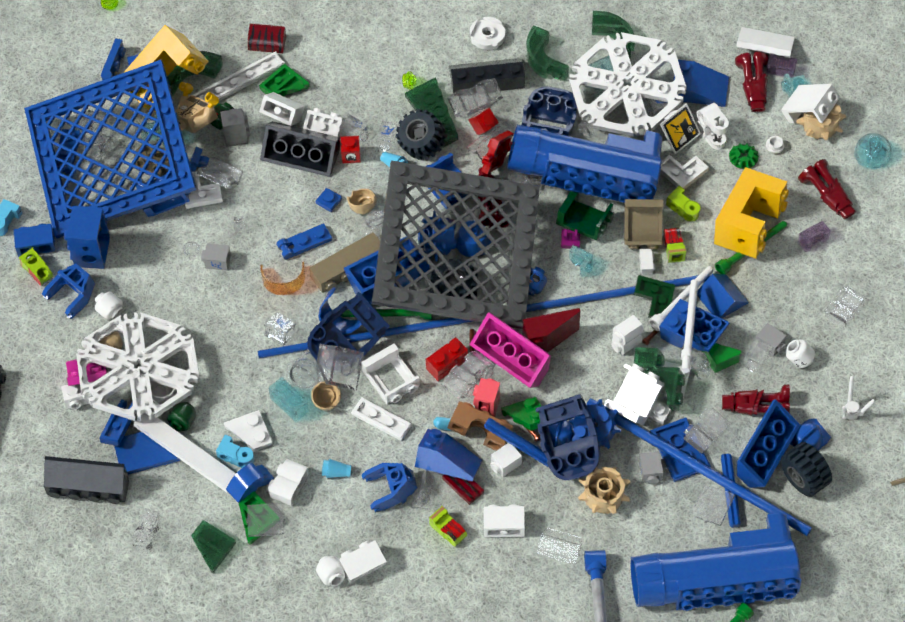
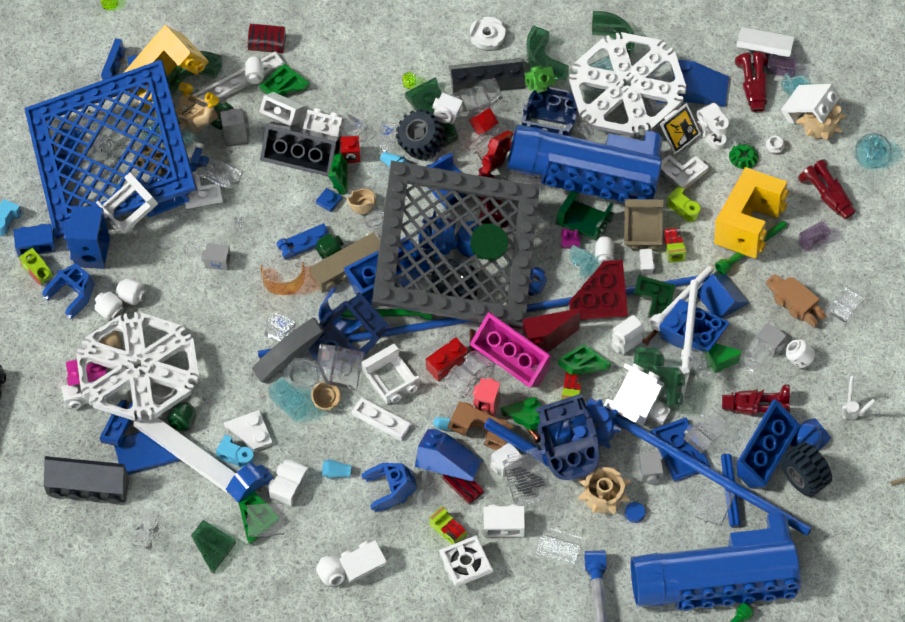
none -> white panel [96,173,158,234]
none -> white head [116,278,146,305]
none -> white brick [245,57,264,84]
none -> dark grey slope [252,318,324,383]
none -> dark green head [315,233,344,260]
none -> green wing [328,153,348,195]
none -> white brick [432,92,462,125]
none -> white piece [439,535,493,587]
none -> dark green tile [470,224,508,261]
none -> clear panel [502,447,558,506]
none -> bright green brick [525,65,556,93]
none -> green wing [557,343,612,375]
none -> leg [561,372,582,400]
none -> dark red plate [568,260,628,321]
none -> white brick [595,237,614,265]
none -> blue tile [625,502,645,523]
none -> medium nougat hinge [766,274,826,327]

